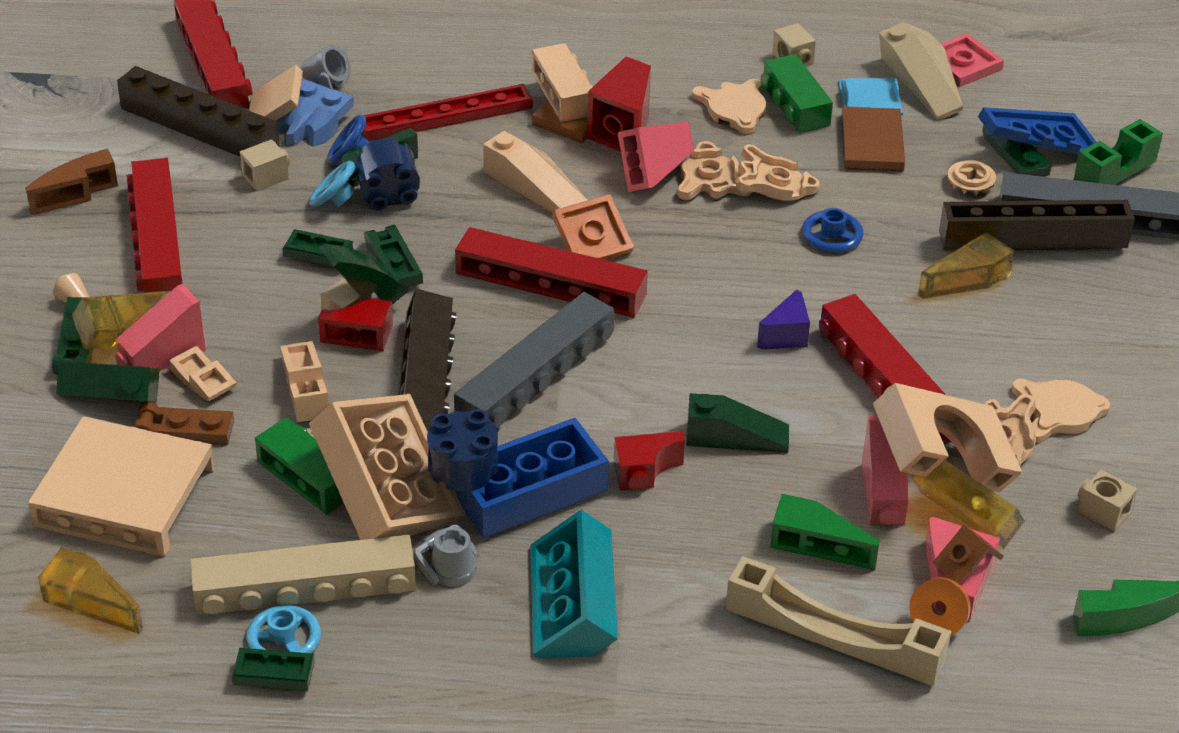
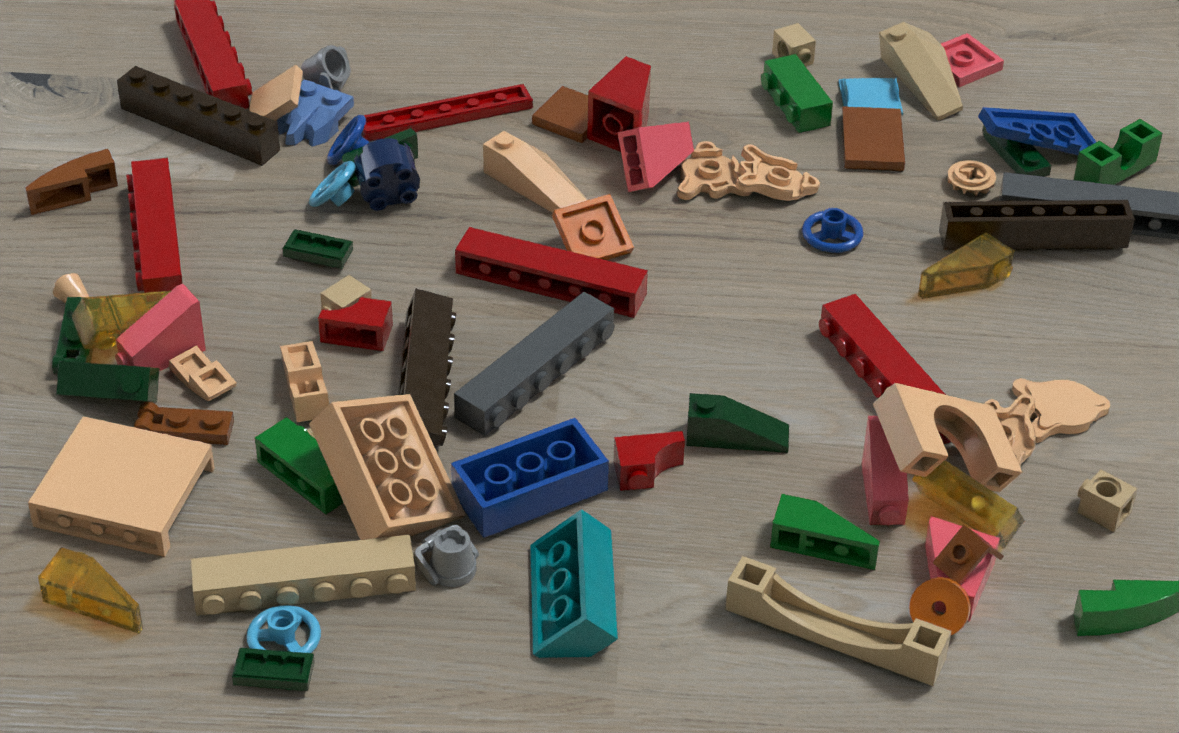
tan brick [240,139,290,191] -> none
dark green slope [319,244,407,305] -> none
dark green plate [364,225,423,288] -> none
dark blue brick [427,409,498,491] -> none
light nougat brick [532,43,593,122] -> none
light nougat tile [692,79,766,134] -> none
dark purple slope [757,289,810,350] -> none

